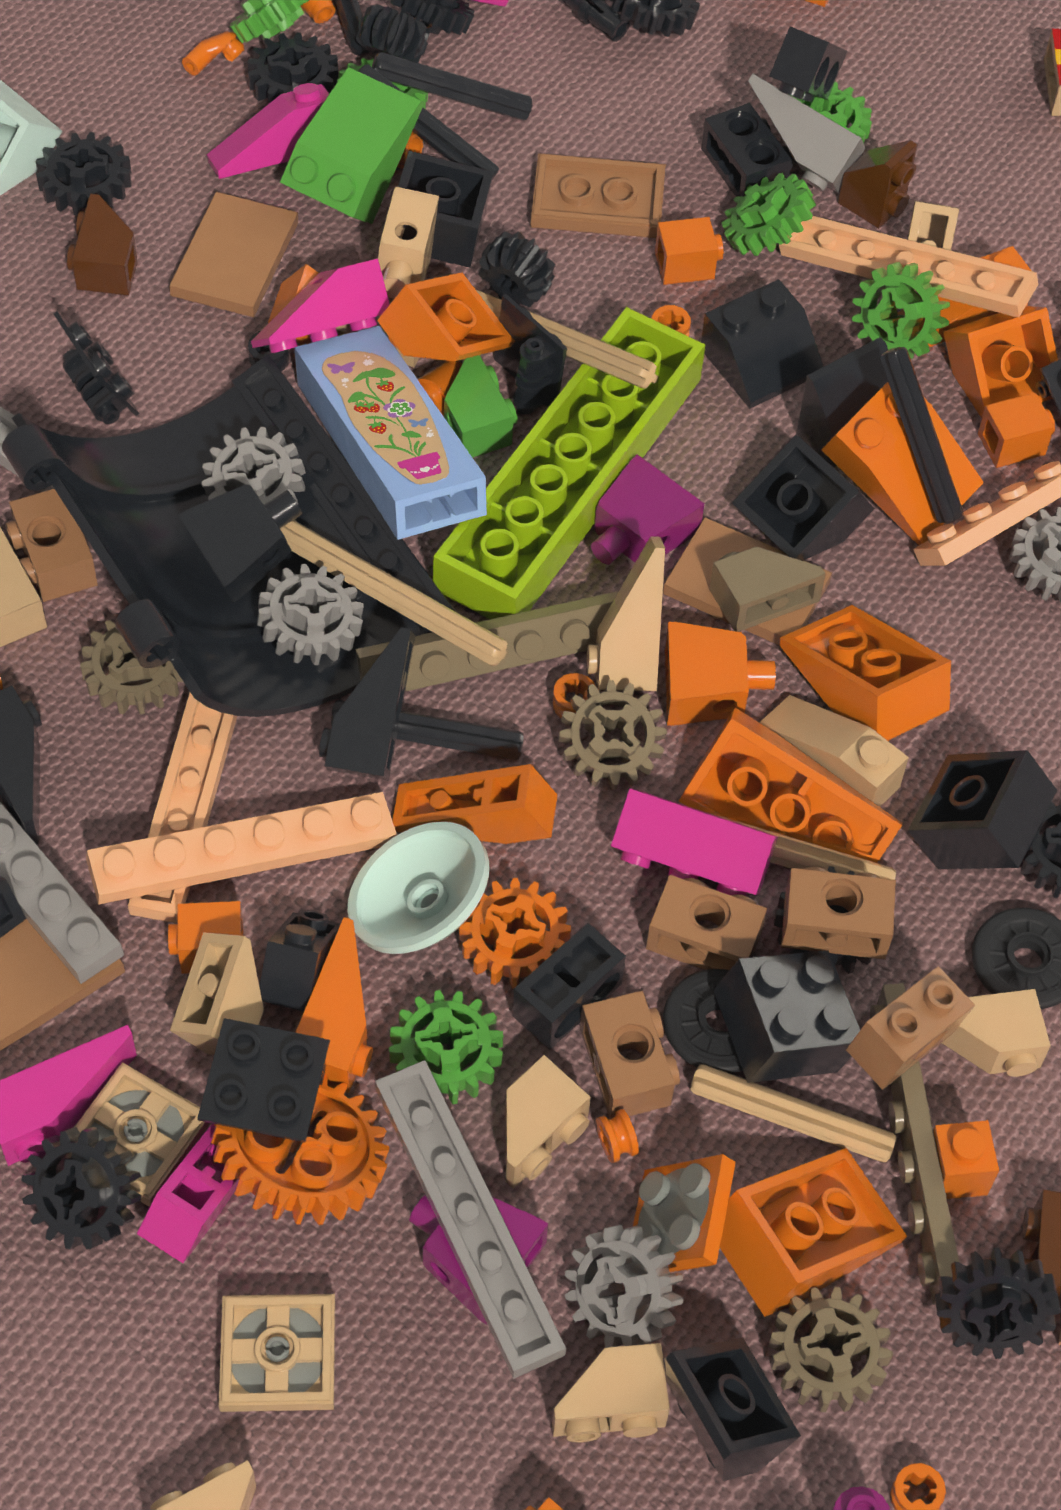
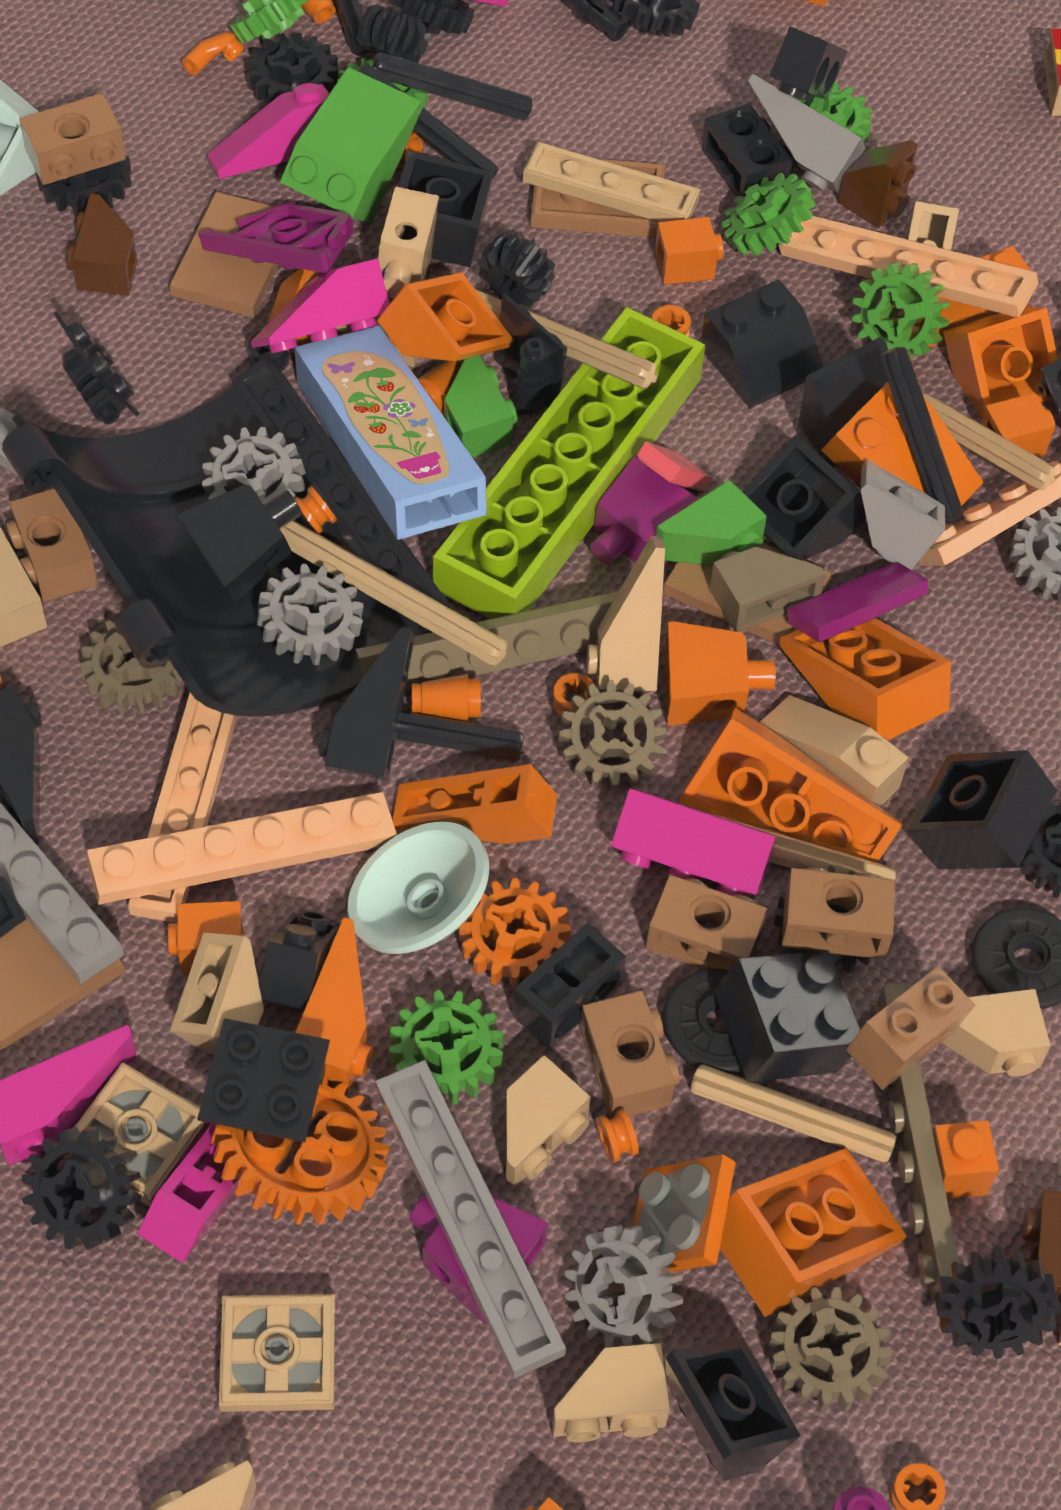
none -> medium nougat brick [19,93,126,185]
none -> magenta wing [199,203,354,273]
none -> orange bush [294,486,337,534]
none -> orange cone [412,674,481,722]
none -> tan tile [523,142,701,222]
none -> coral tile [637,442,713,492]
none -> bright green slope [656,480,767,566]
none -> magenta tile [788,562,928,642]
none -> light grey slope [861,459,945,570]
none -> tan axle [923,394,1055,490]

